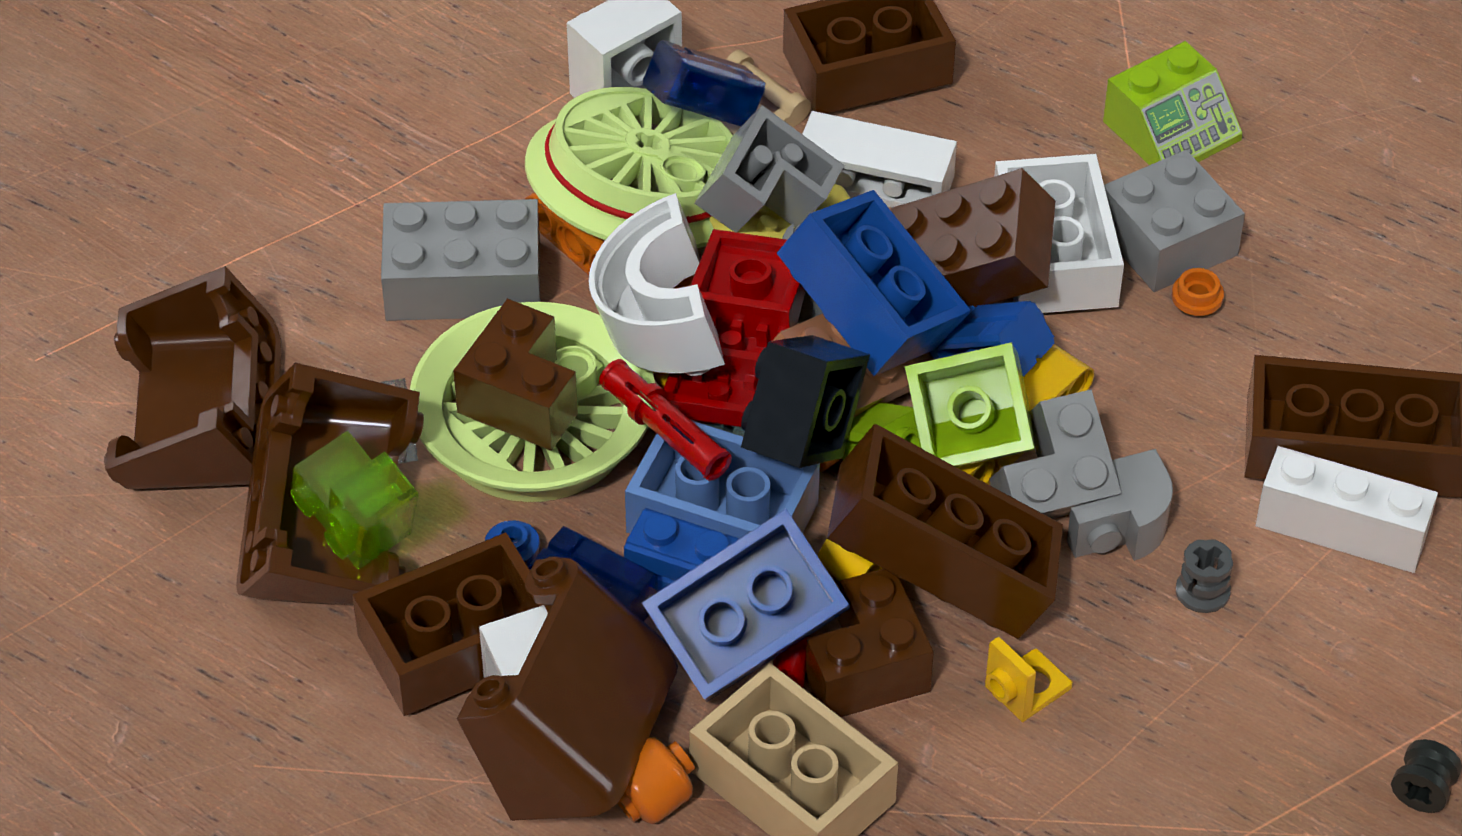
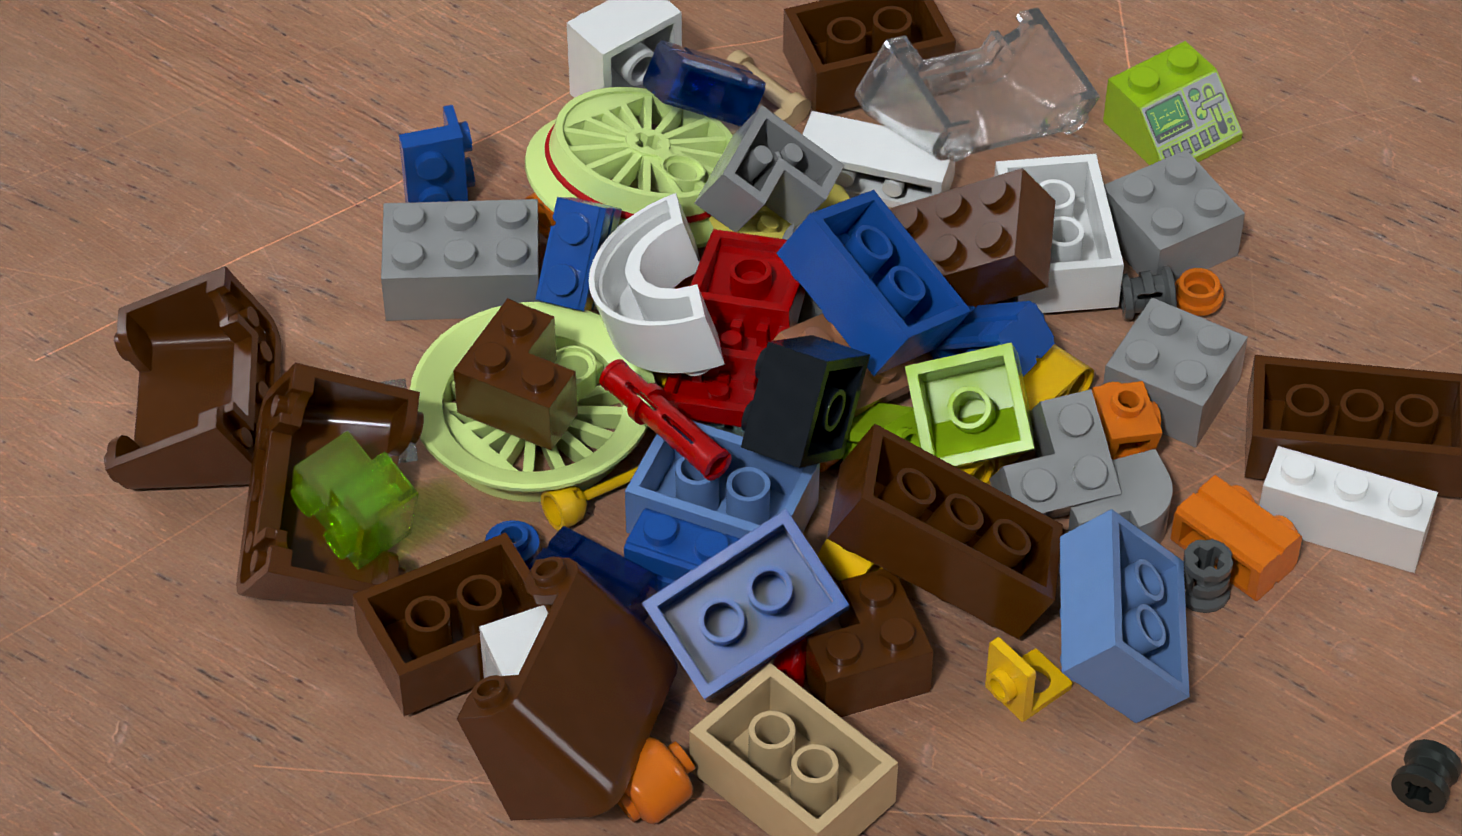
none -> blue bracket [399,105,475,203]
none -> blue brick [535,197,622,311]
none -> yellow hinge [541,467,638,531]
none -> clear windscreen [854,7,1100,162]
none -> medium blue brick [1059,509,1190,723]
none -> orange brick [1092,381,1163,460]
none -> light grey brick [1103,298,1248,448]
none -> dark grey bush [1119,265,1177,320]
none -> orange brick [1170,475,1303,601]

